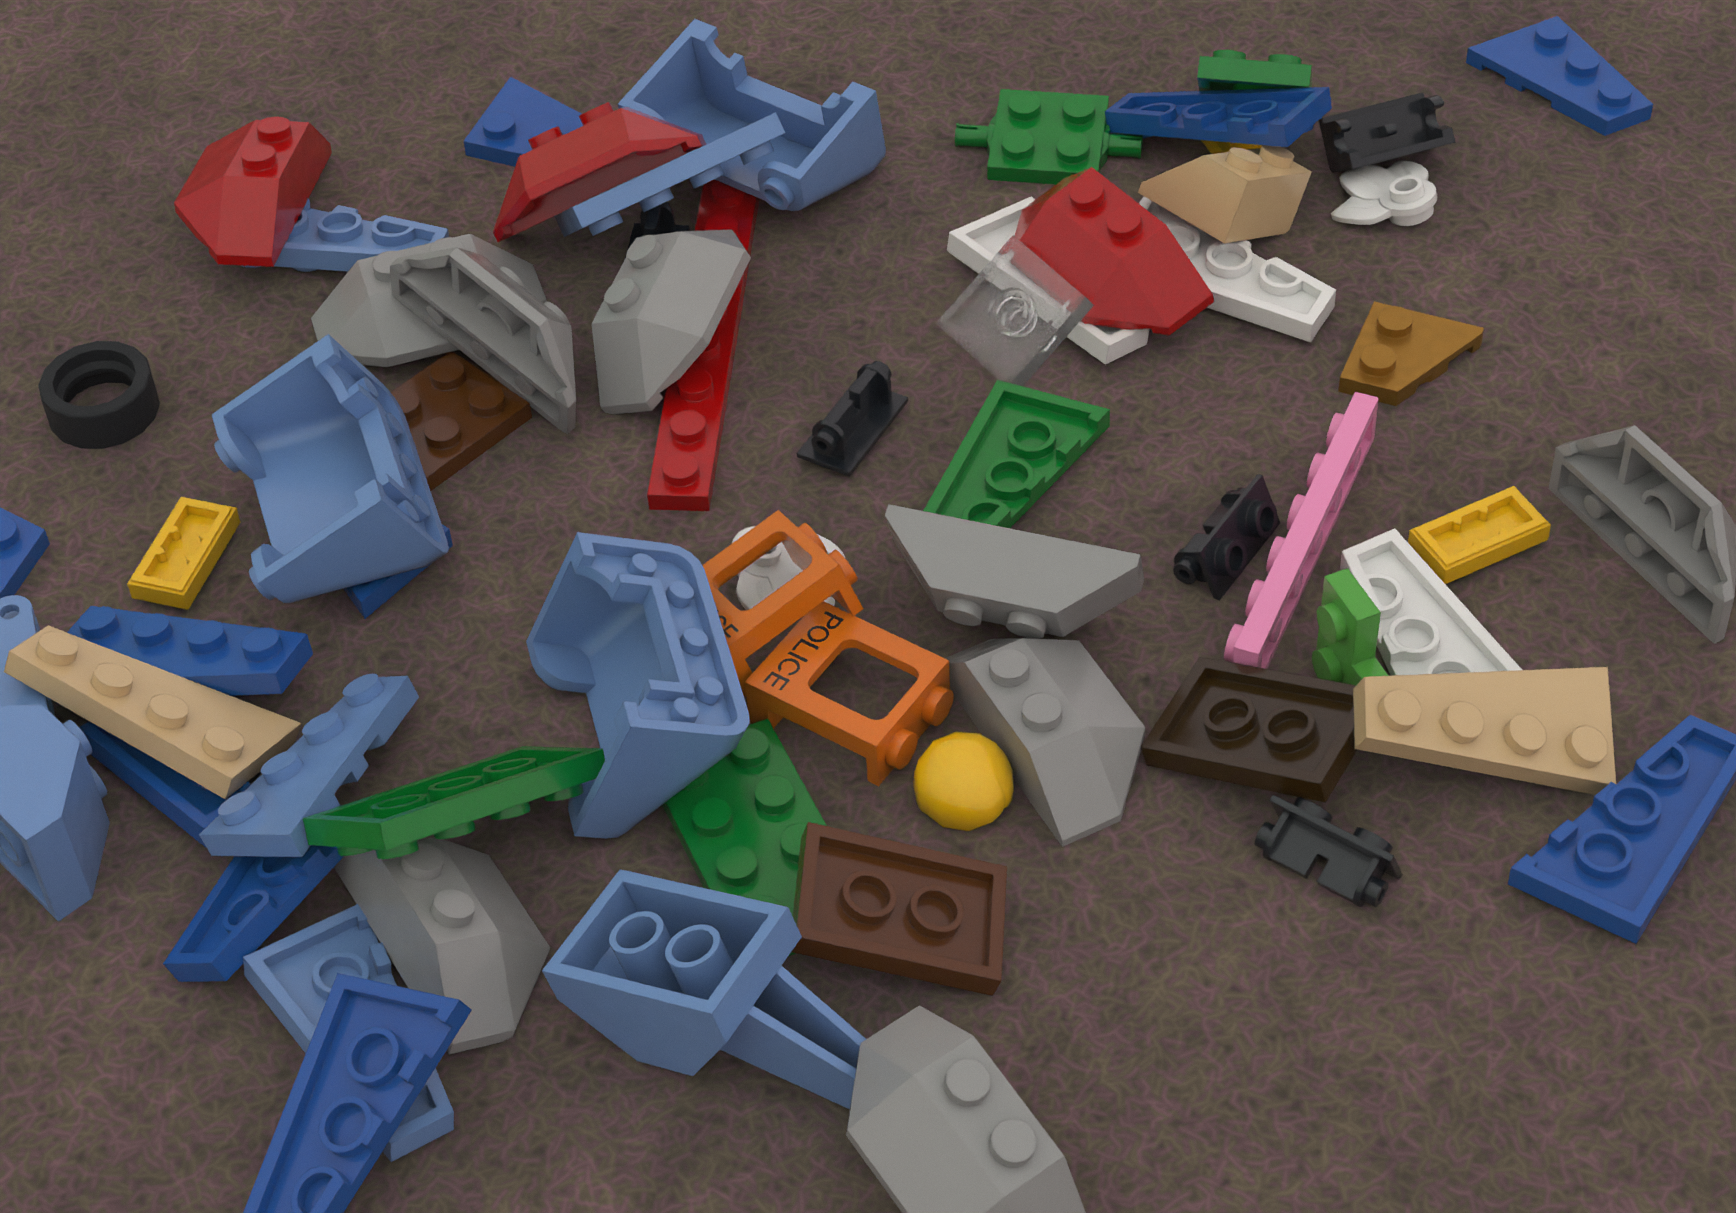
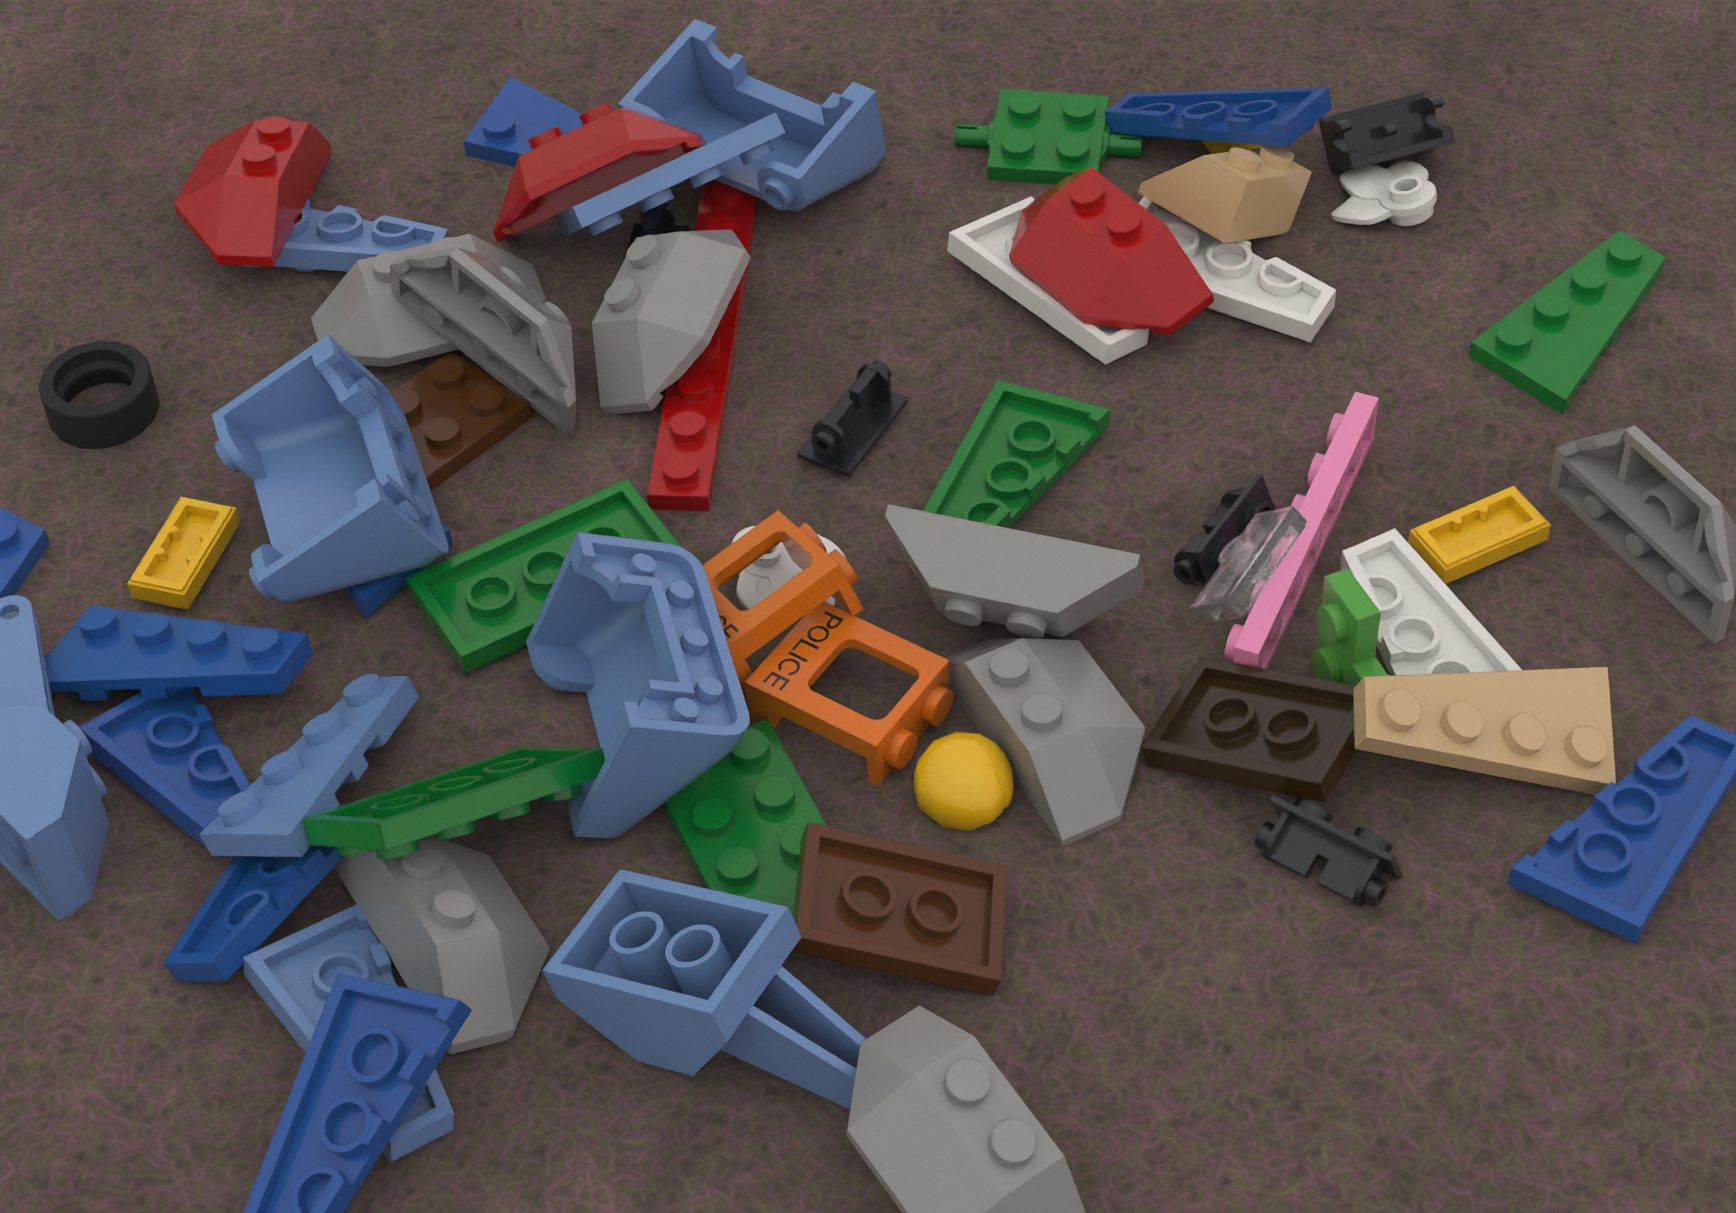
tan wing [4,625,301,799] -> none
clear plate [936,235,1094,386] -> none
green plate [1197,50,1312,91] -> none
pearl gold wing [1338,301,1484,406] -> none
blue wing [1466,16,1653,136] -> none
none -> green plate [406,479,681,674]
none -> clear plate [1190,506,1307,622]
none -> green wing [1469,231,1666,415]

